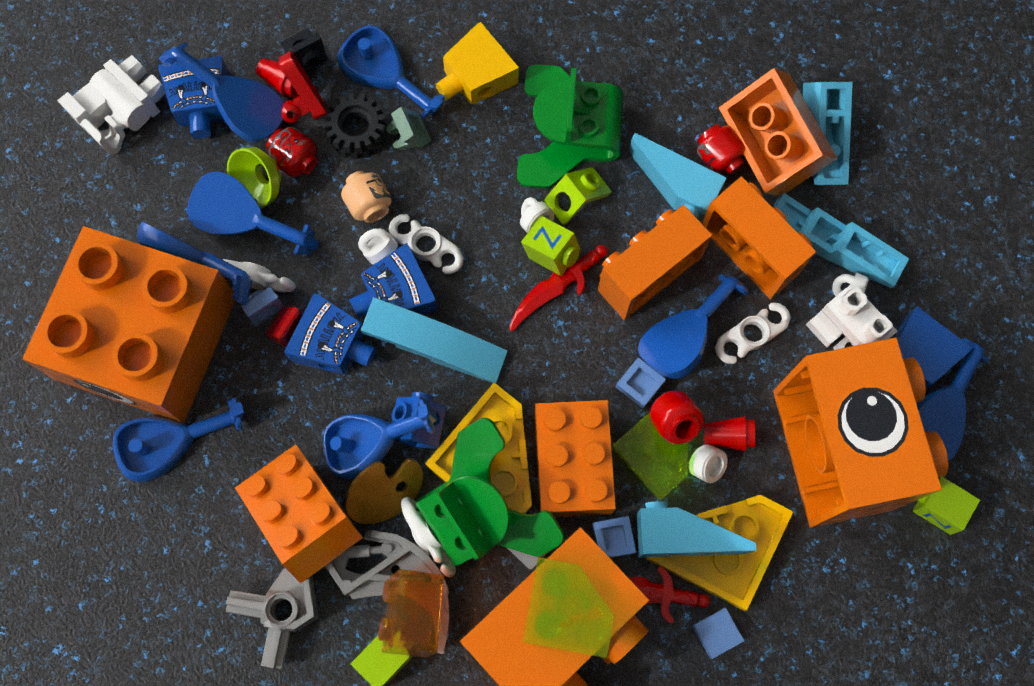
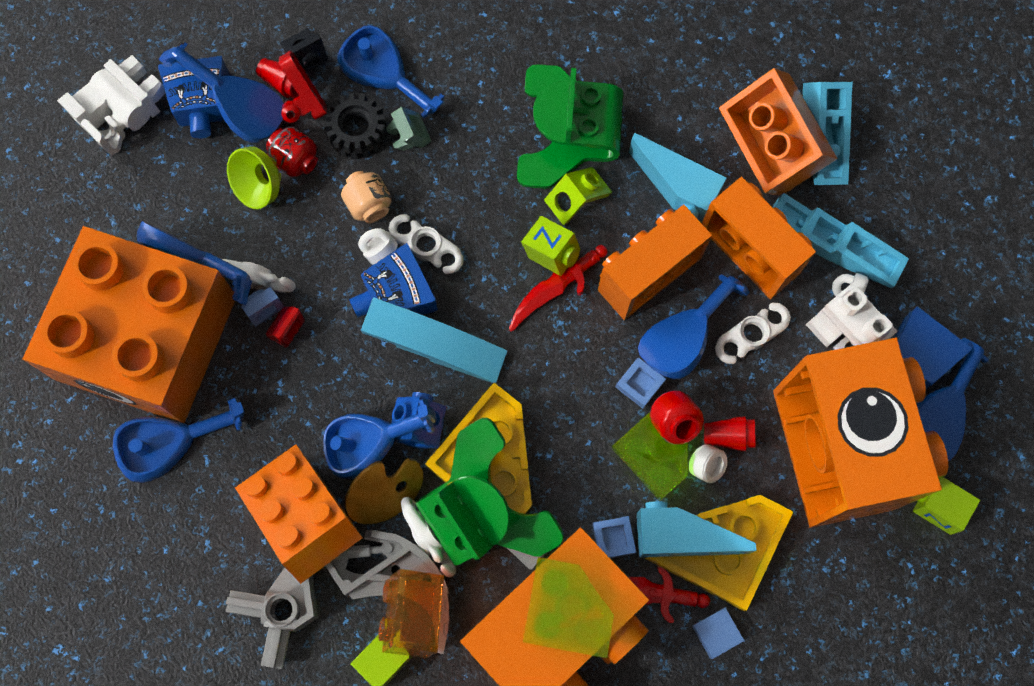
blue piece [187,172,320,255] -> none
blue torso [284,293,376,374] -> none
yellow torso [436,22,519,104] -> none
white tile [520,197,554,233] -> none
orange brick [534,400,616,517] -> none
red head [697,124,745,175] -> none

